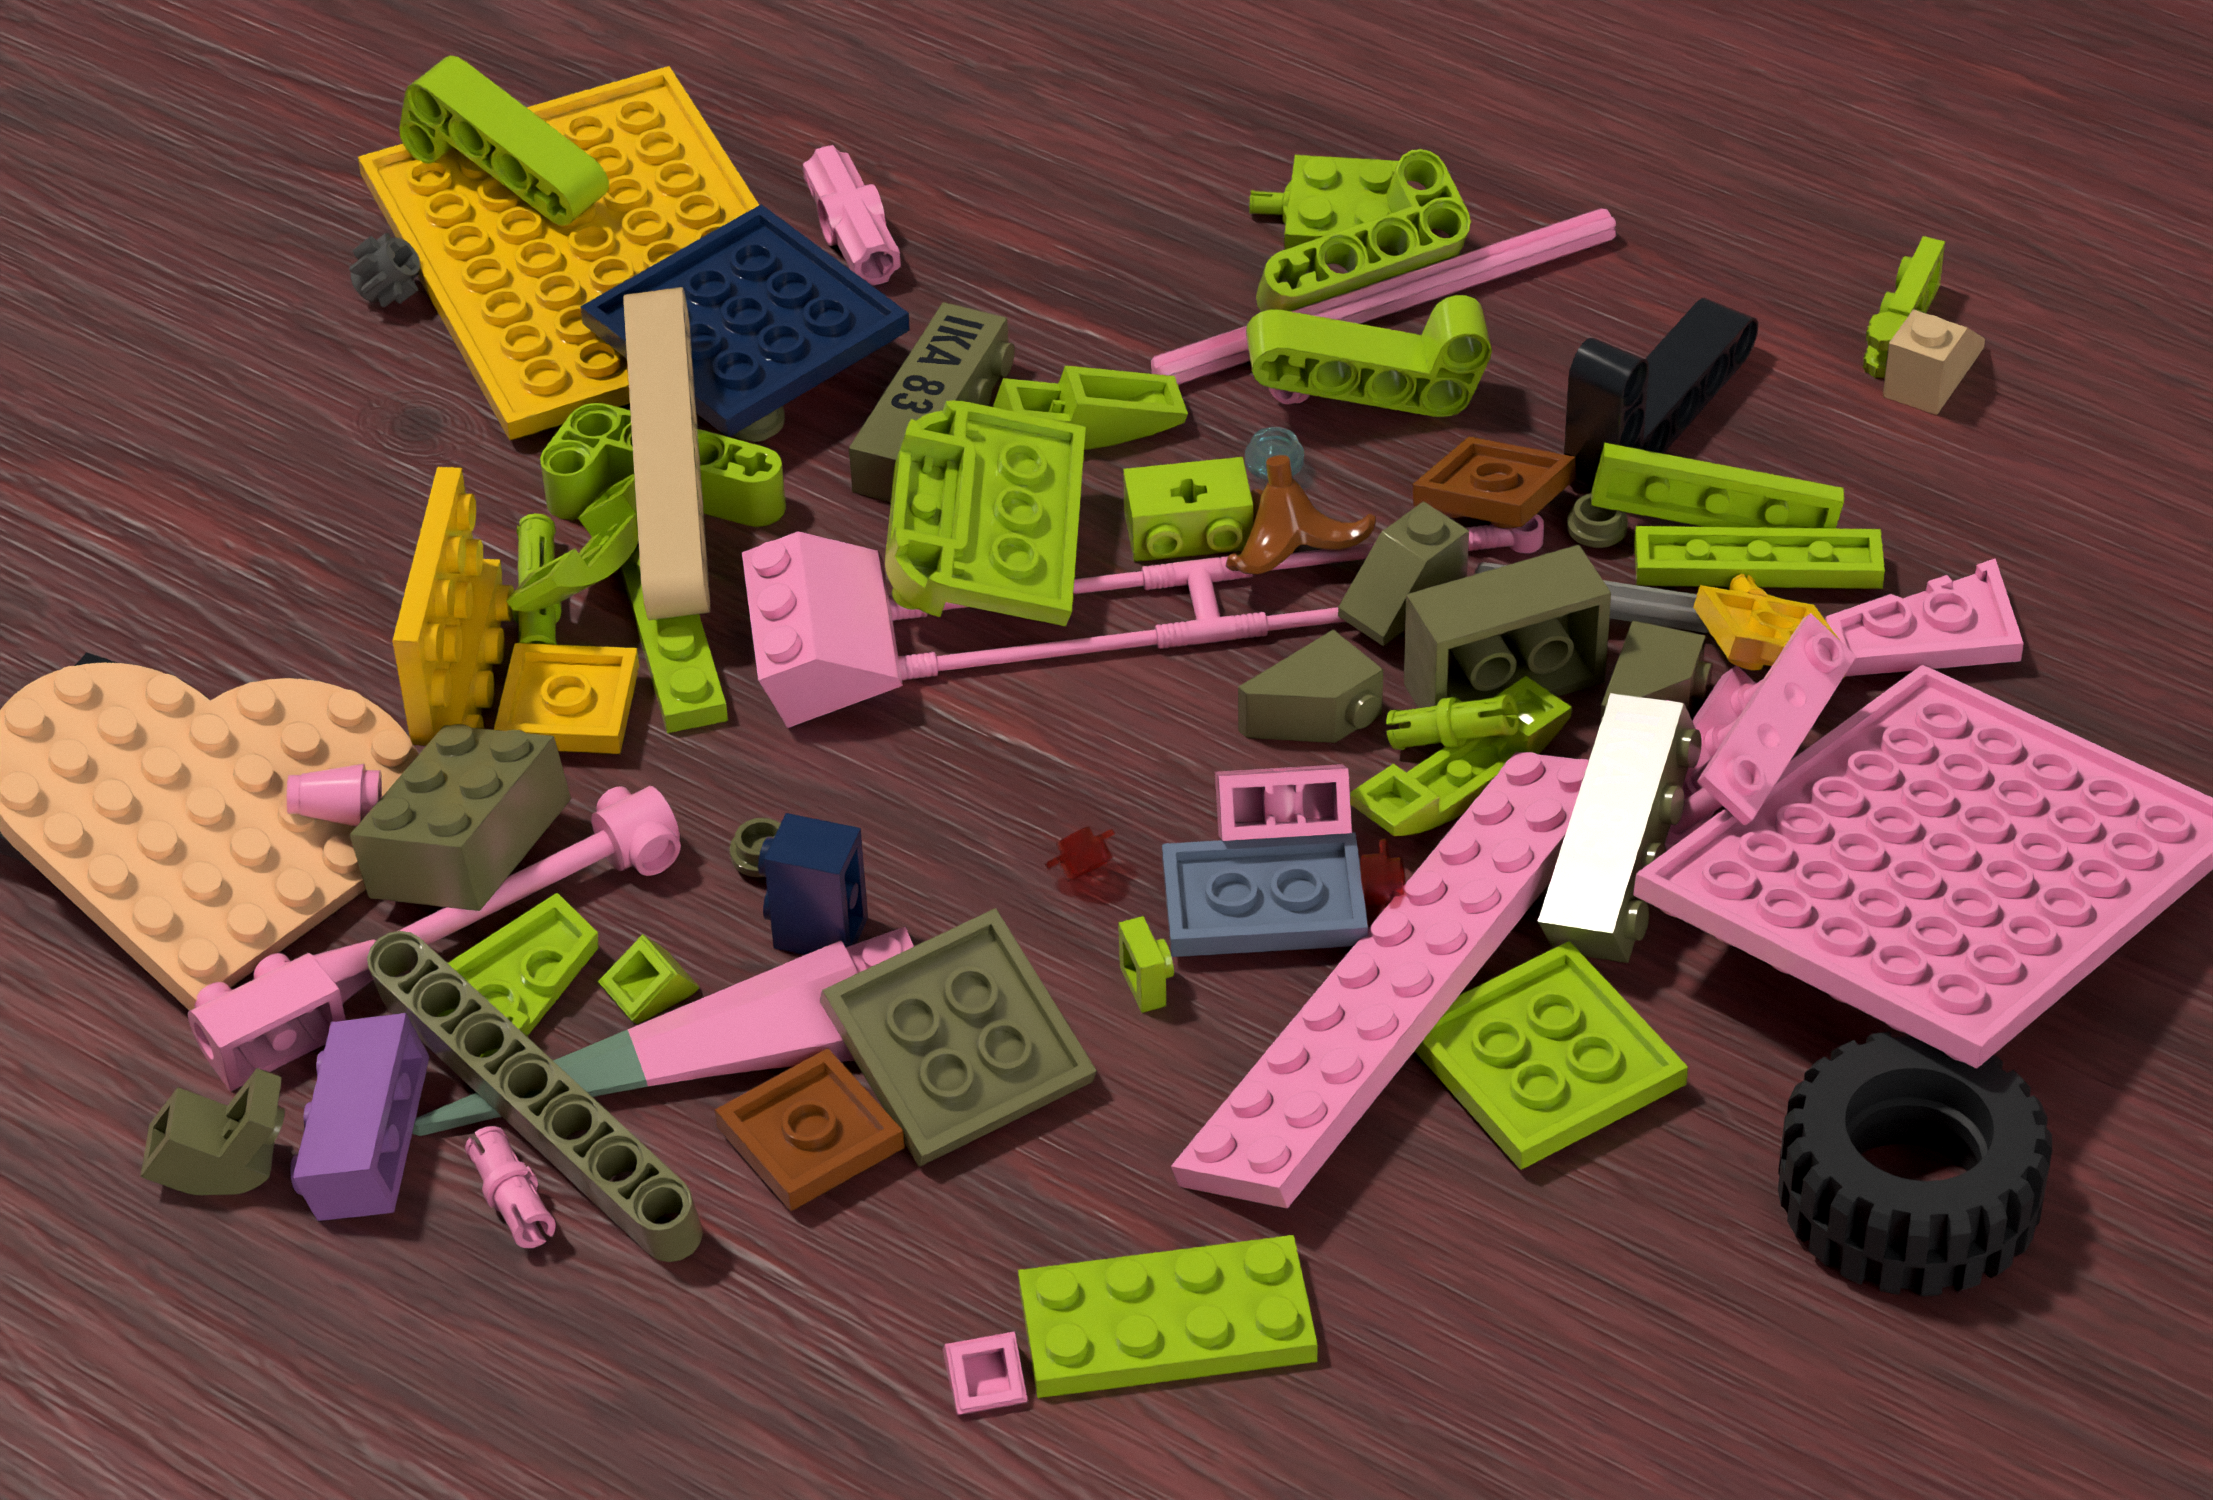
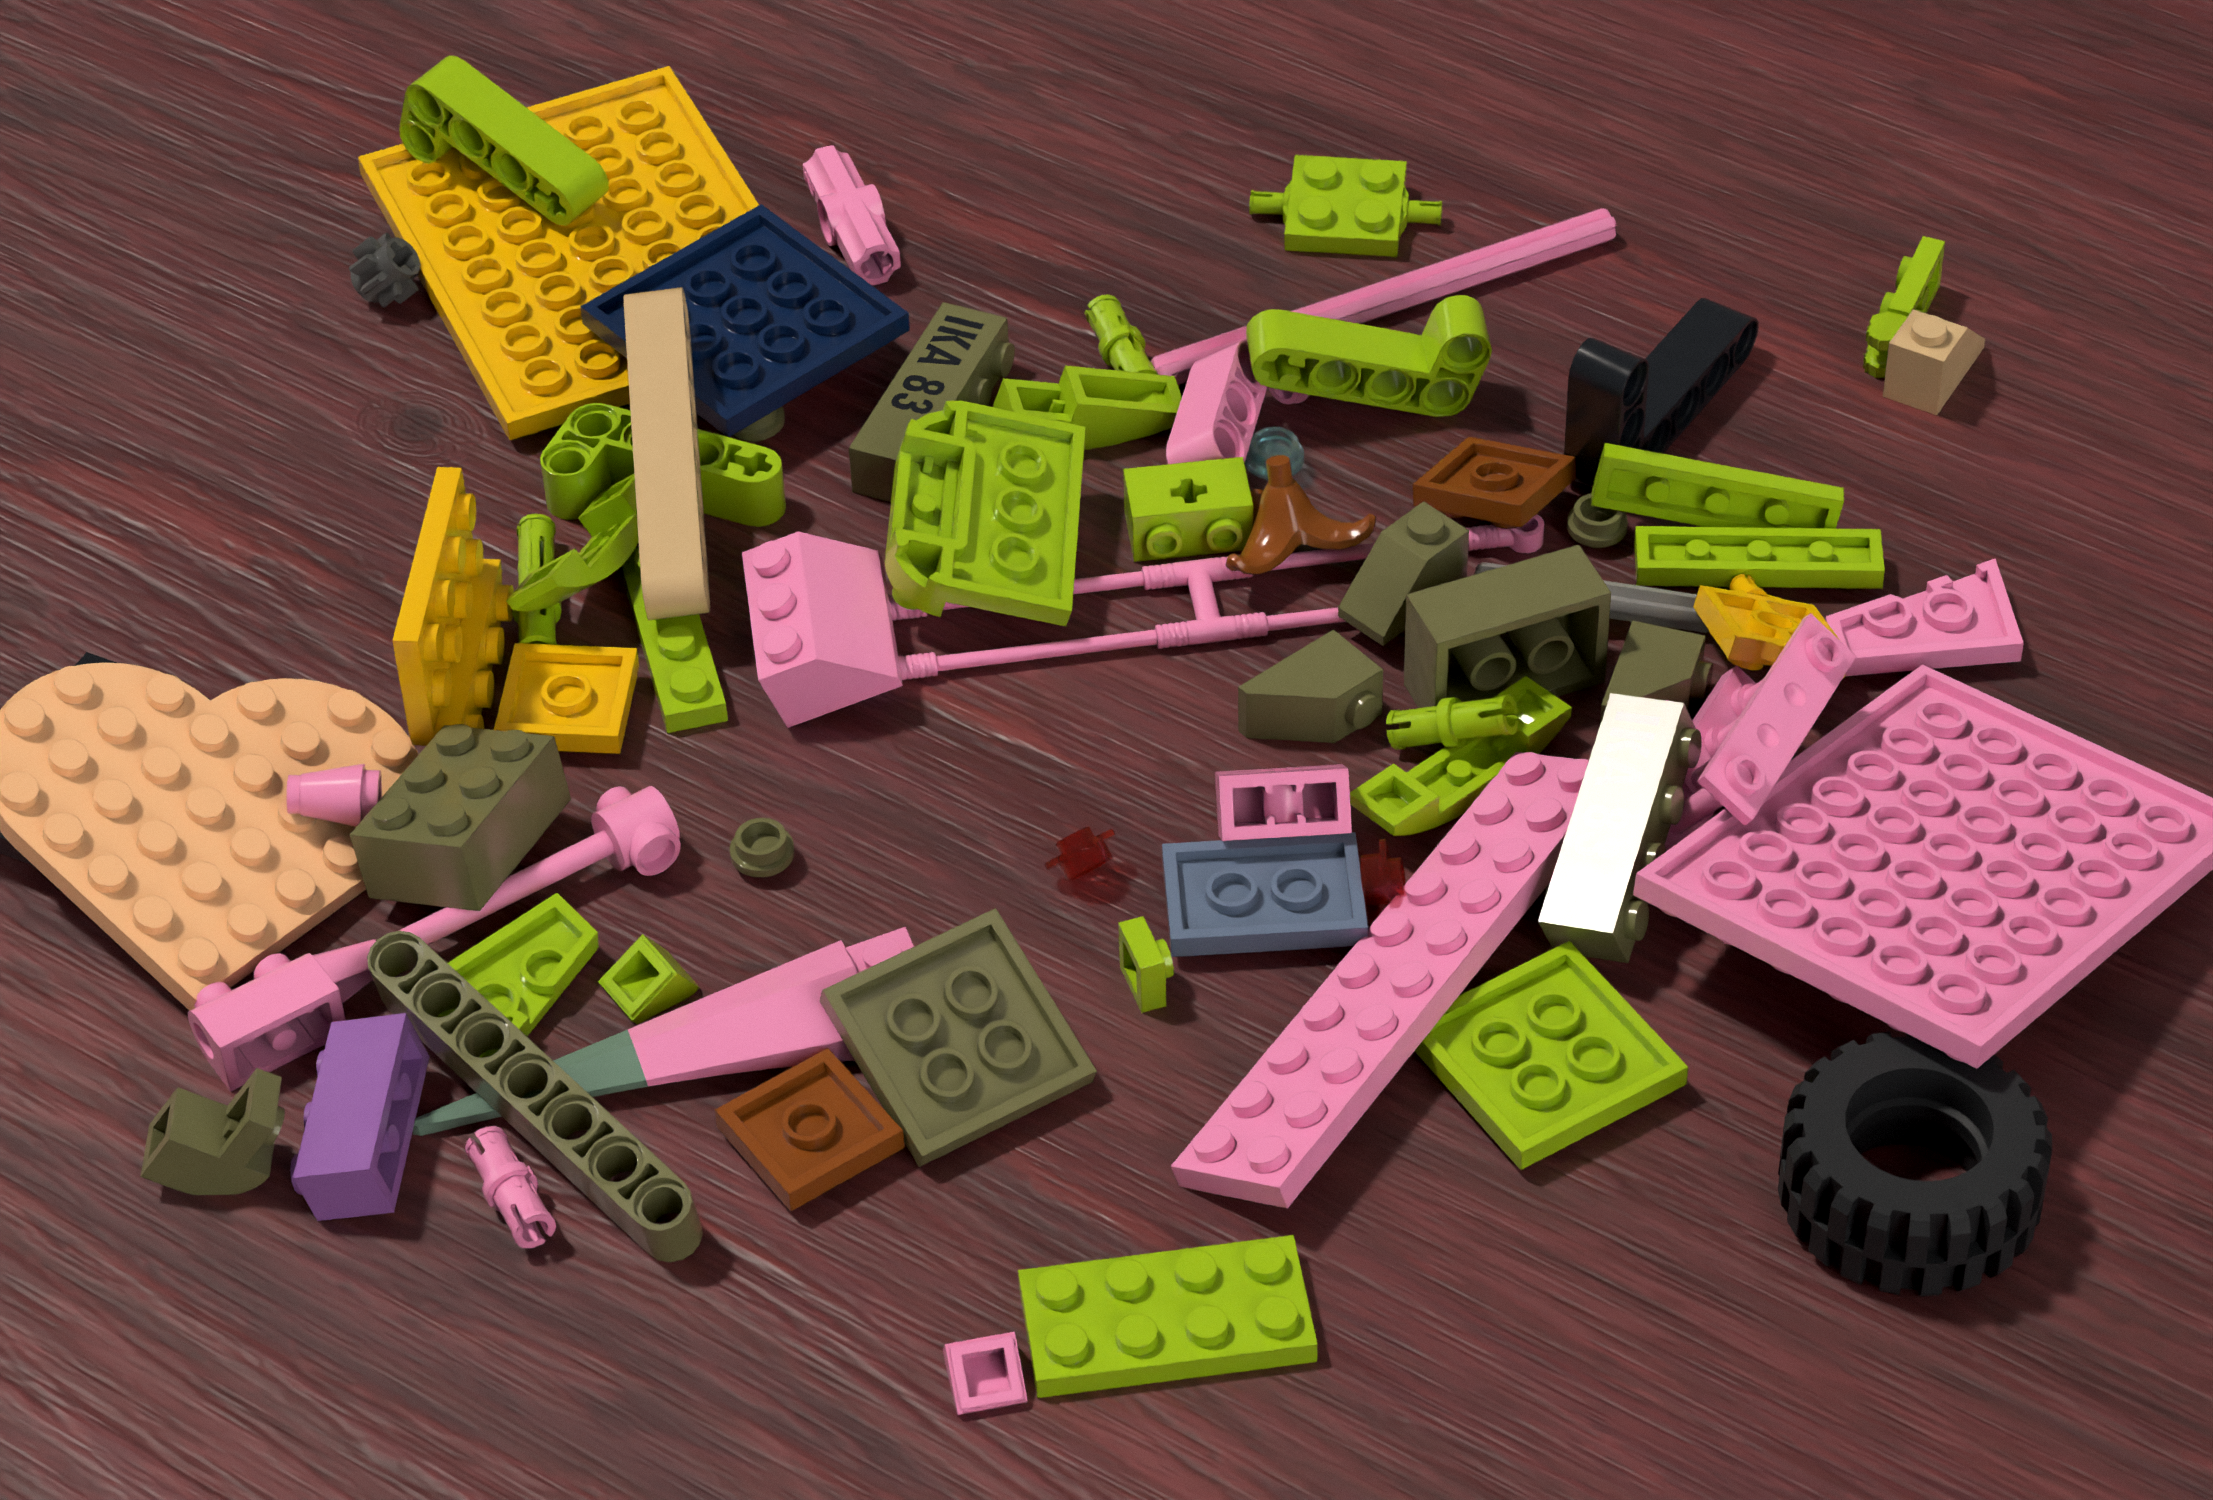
dark blue brick [758,813,868,955] -> none
lime beam [1256,149,1471,312] -> none
none -> lime pin [1085,295,1159,375]
none -> bright pink beam [1166,340,1267,464]

